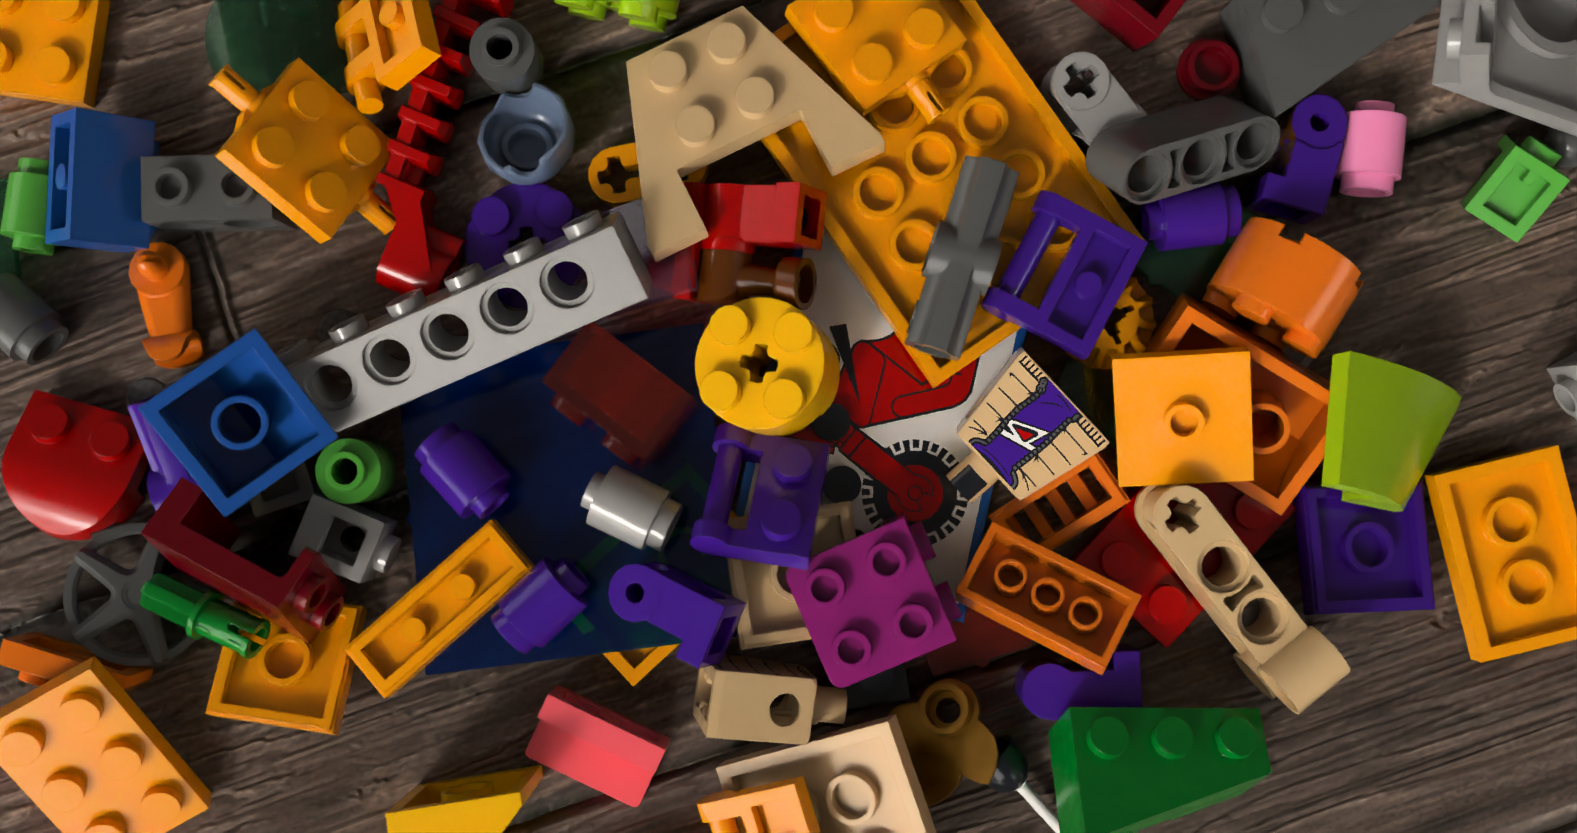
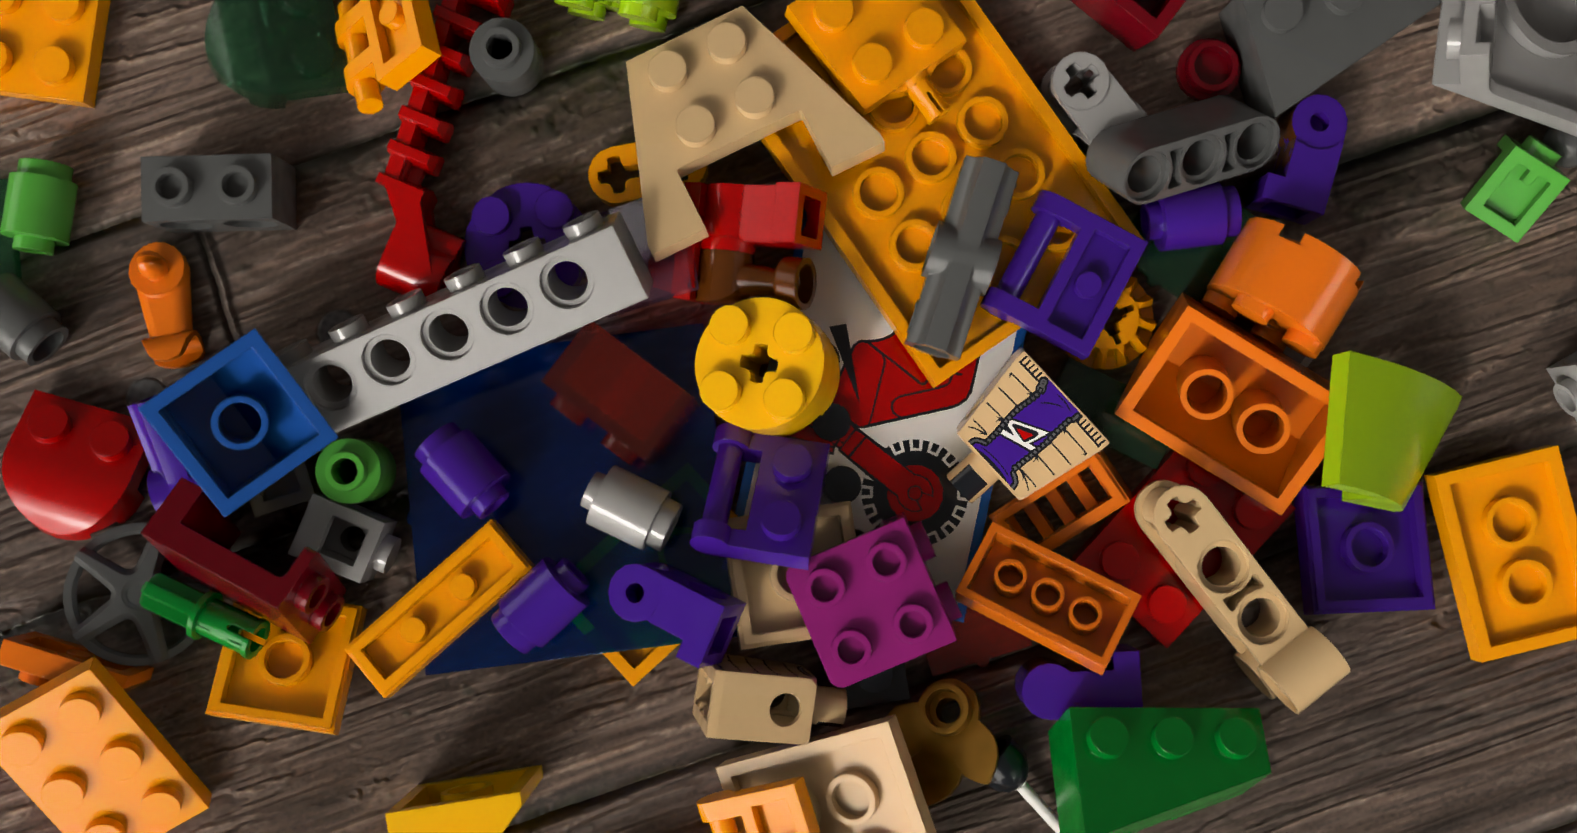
blue brick [45,107,161,253] -> none
light orange plate [208,57,396,244] -> none
sand blue hair [477,82,576,185] -> none
coral panel [525,685,671,807] -> none
light orange plate [1111,346,1254,487] -> none
bright pink brick [1335,100,1407,198] -> none

